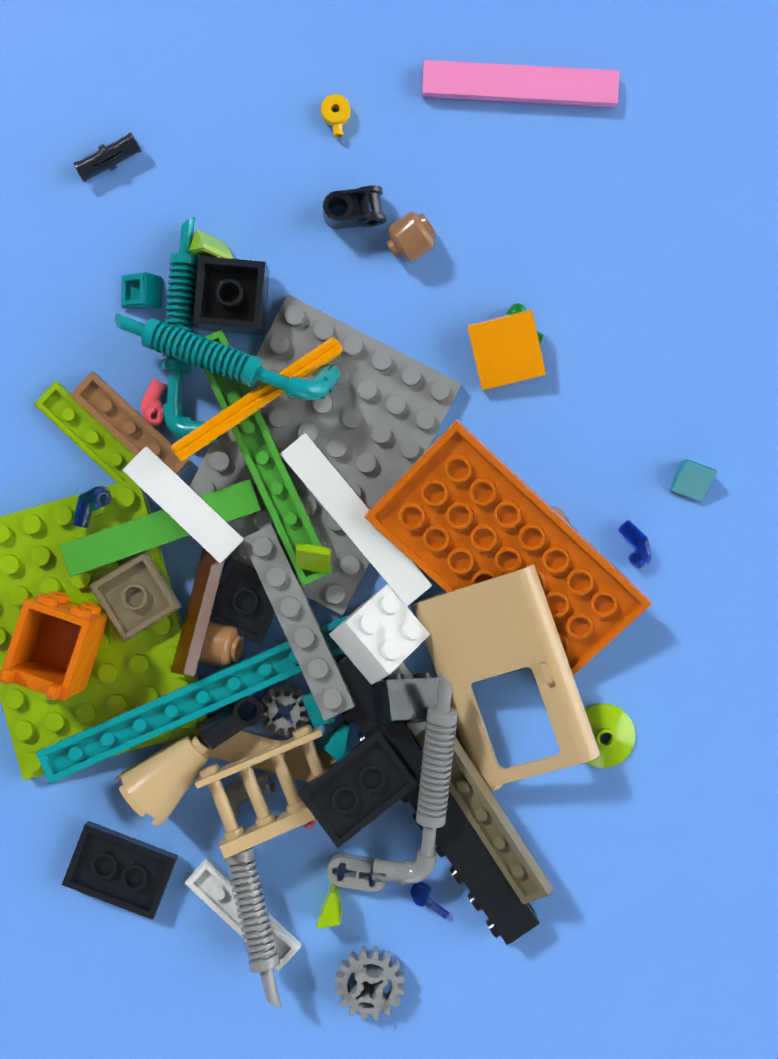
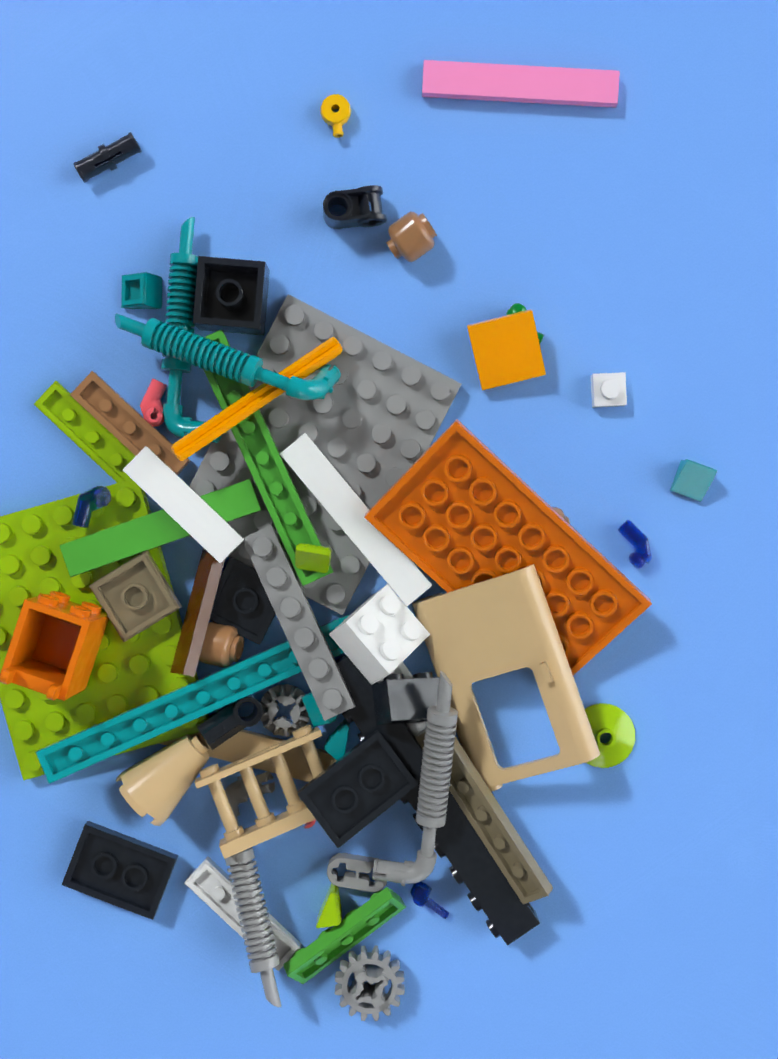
lime slope [189,230,233,259] -> none
none -> bright green plate [283,887,406,984]
none -> white plate [591,372,627,408]

